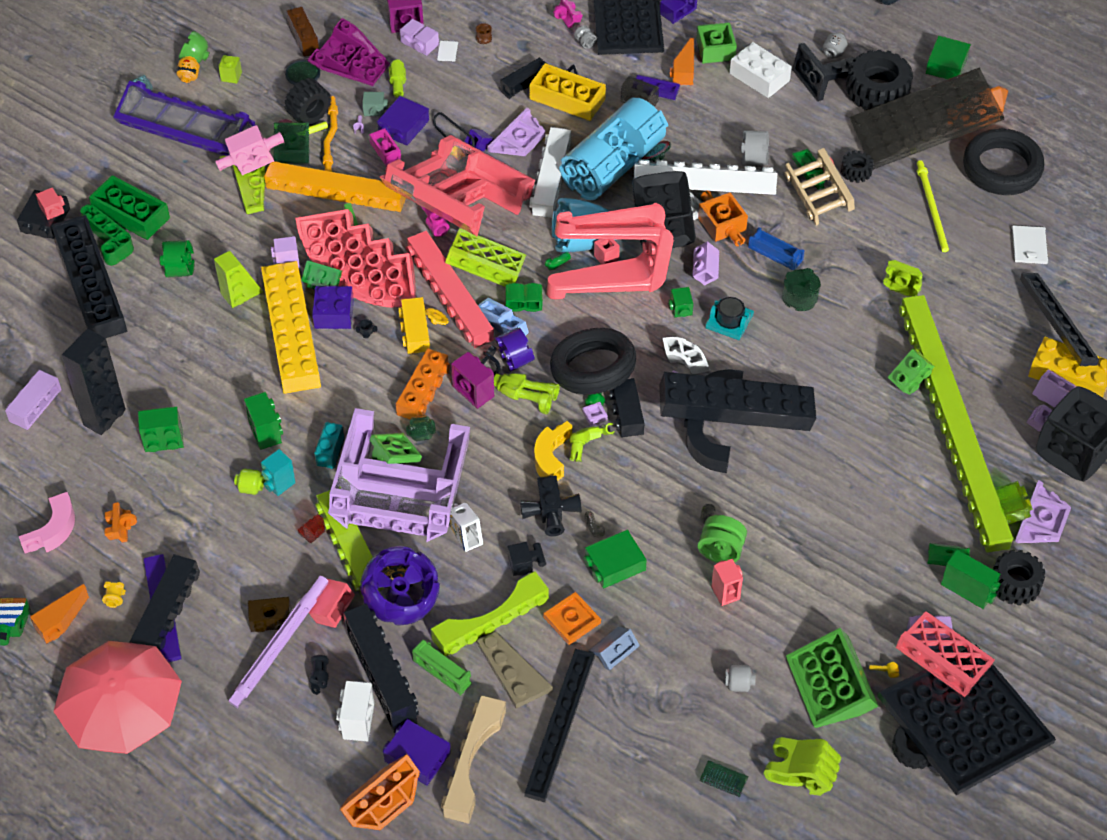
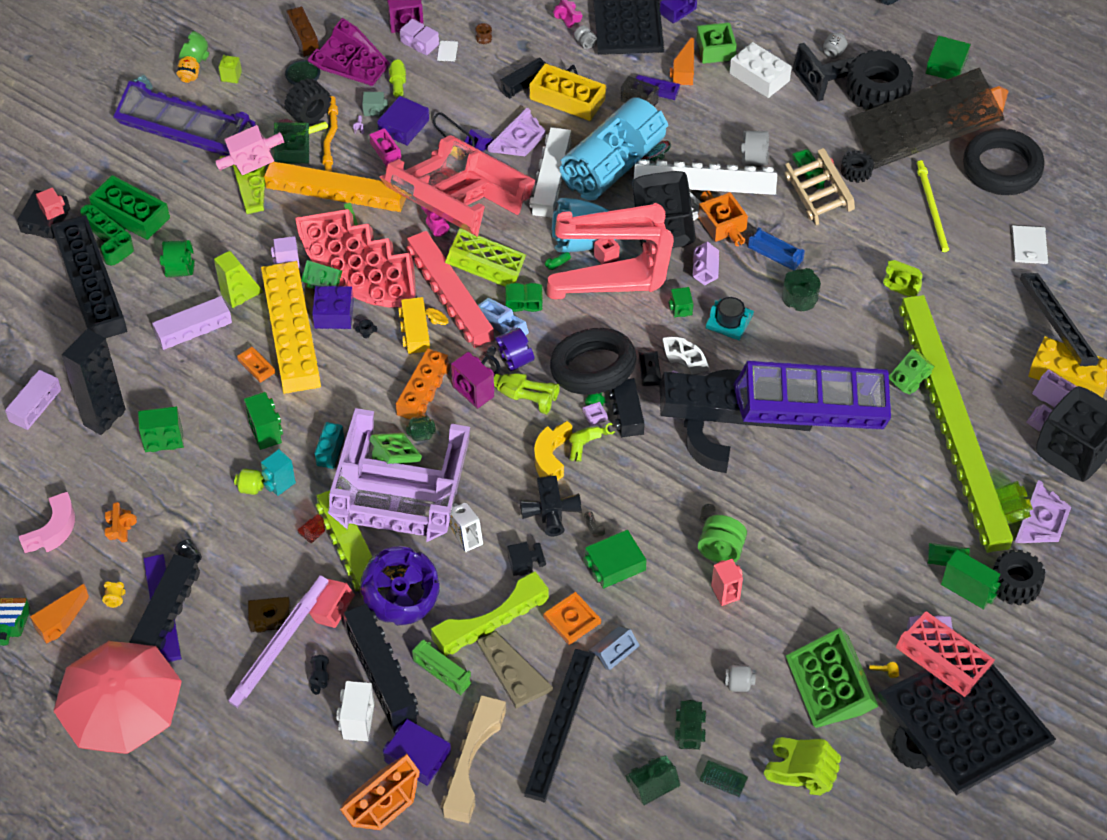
none -> lavender brick [152,296,232,350]
none -> black wheel [175,539,202,564]
none -> orange piece [237,347,275,383]
none -> clear green brick [625,755,681,806]
none -> black piece [639,351,661,386]
none -> clear green brick [675,700,706,750]
none -> window [734,361,891,429]

